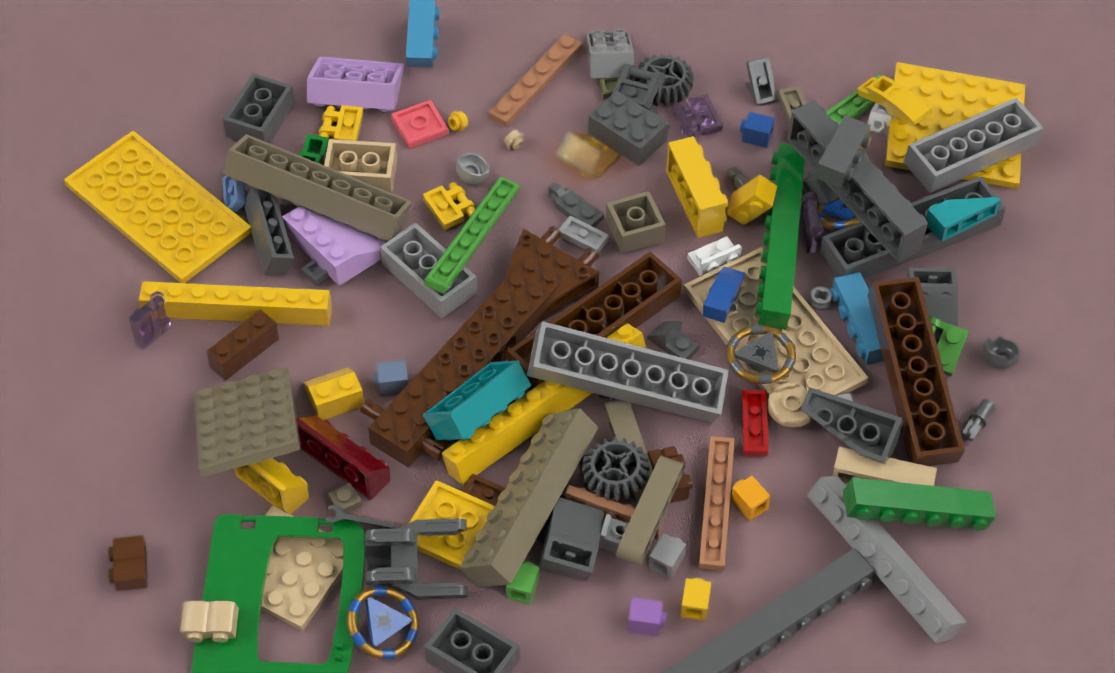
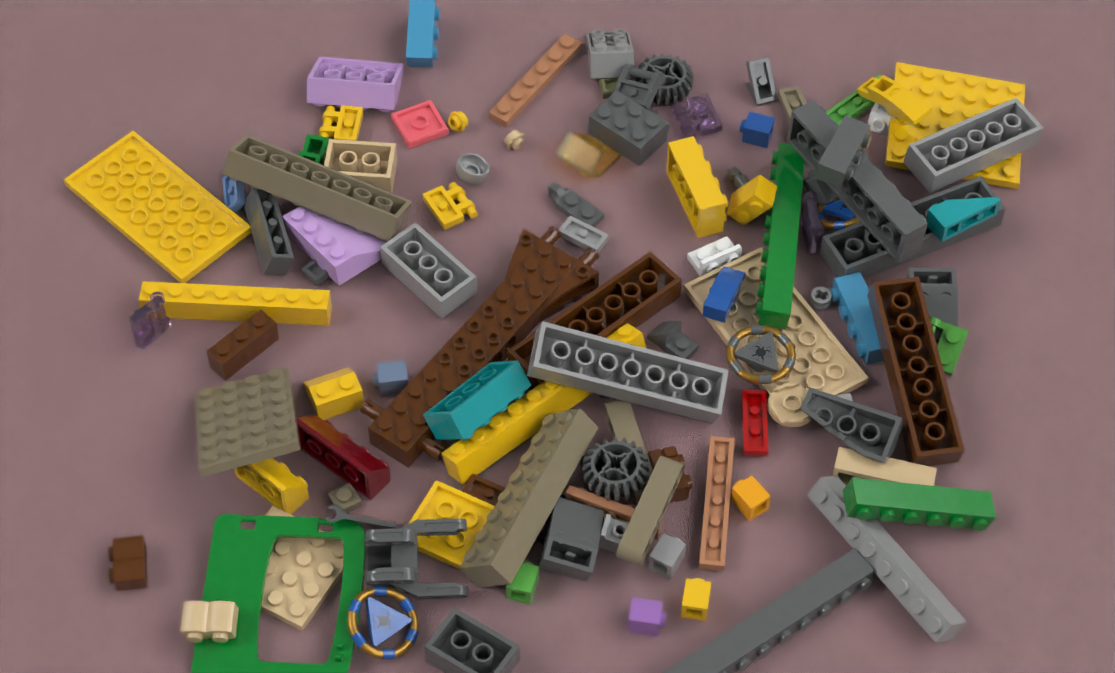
dark grey brick [223,73,295,143] -> none
bright green tile [424,177,520,294] -> none
dark tan brick [606,191,666,254] -> none
dark grey axle [961,399,996,441] -> none
dark grey hair [983,336,1021,369] -> none

